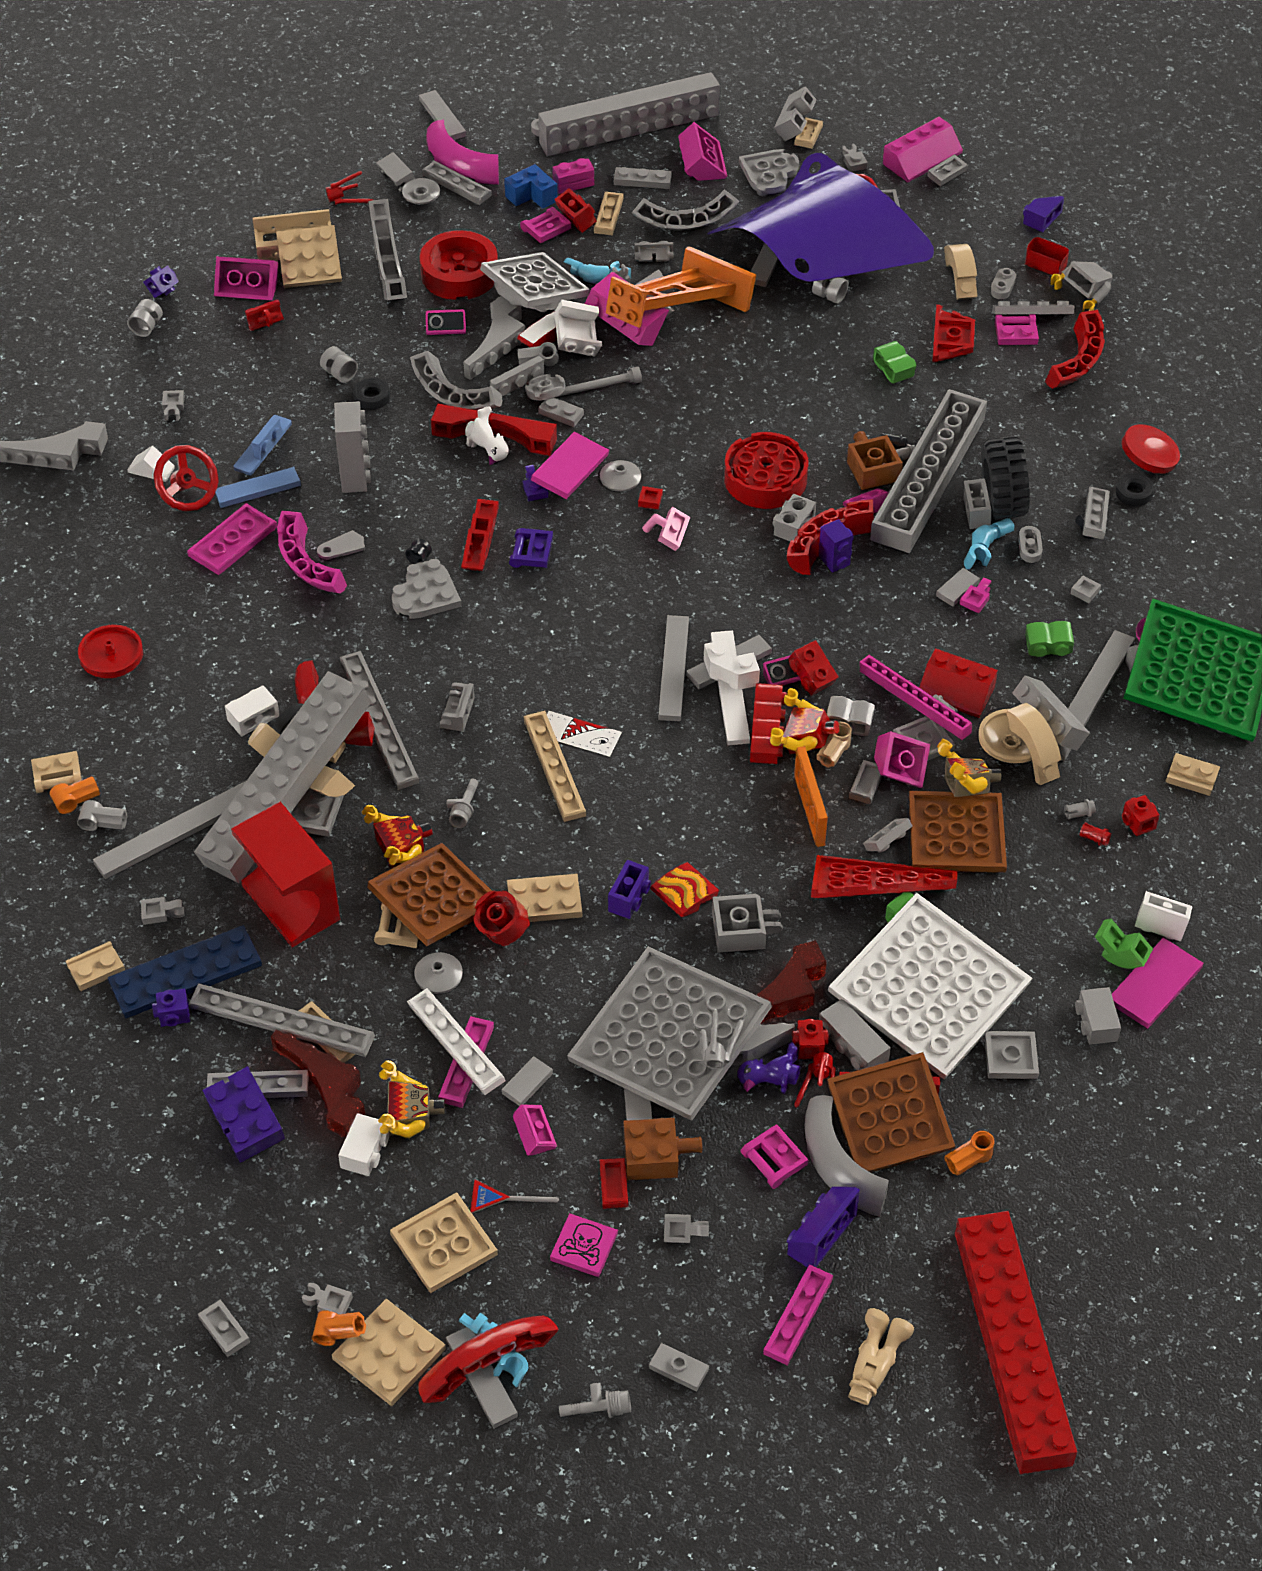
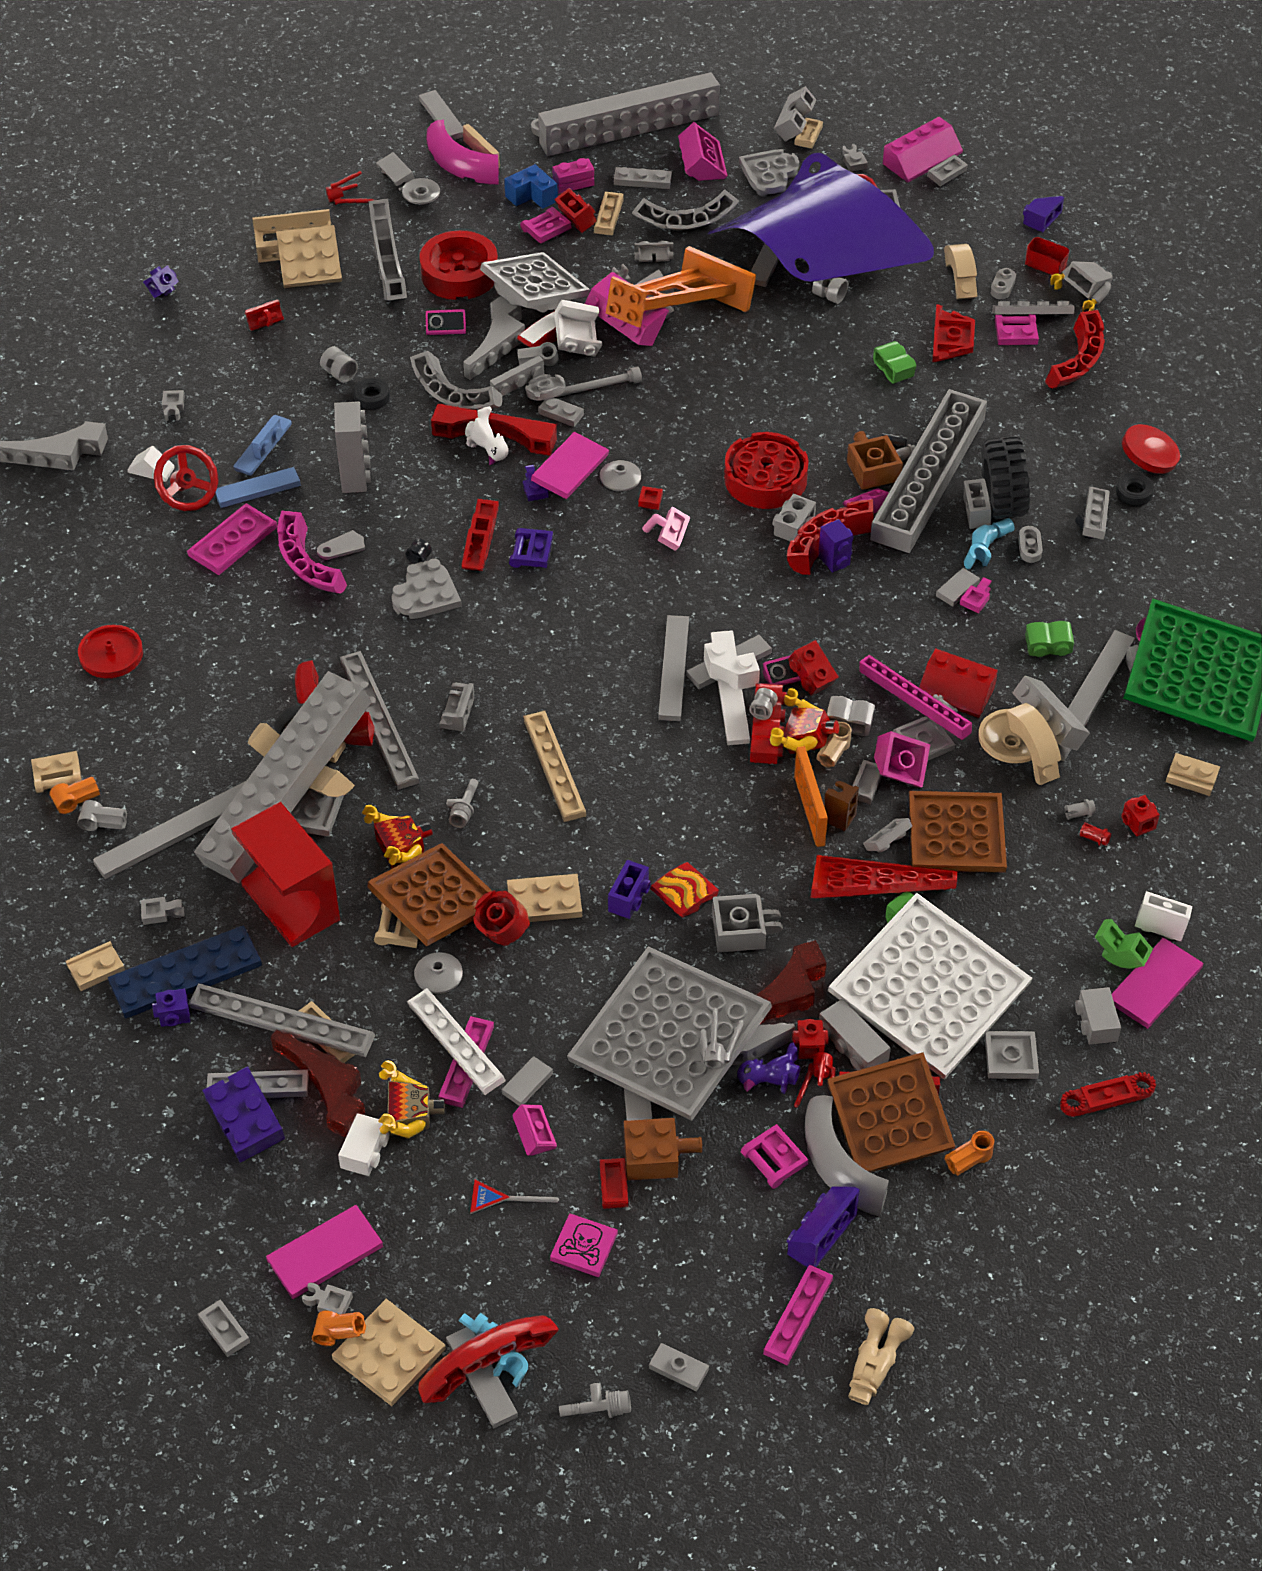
light grey wheel [127,299,163,337] -> none
dark pink slope [214,256,279,300] -> none
white brick [225,686,279,737] -> none
tan plate [390,1193,498,1293] -> none
light grey tile [422,161,492,205] -> none
white sticker [547,711,622,757] -> none
medium azure piece [564,257,631,284] -> none
light grey plate [664,1214,709,1243] -> none
torso [937,739,1001,797] -> none
red brick [955,1211,1077,1474] -> none
light grey plate [1070,576,1101,603] -> none
none -> dark pink tile [266,1205,383,1299]
none -> tan tile [463,124,500,168]
none -> light grey wheel [749,688,778,720]
none -> reddish brown hinge [824,781,859,831]
none -> red plate [1060,1072,1156,1116]

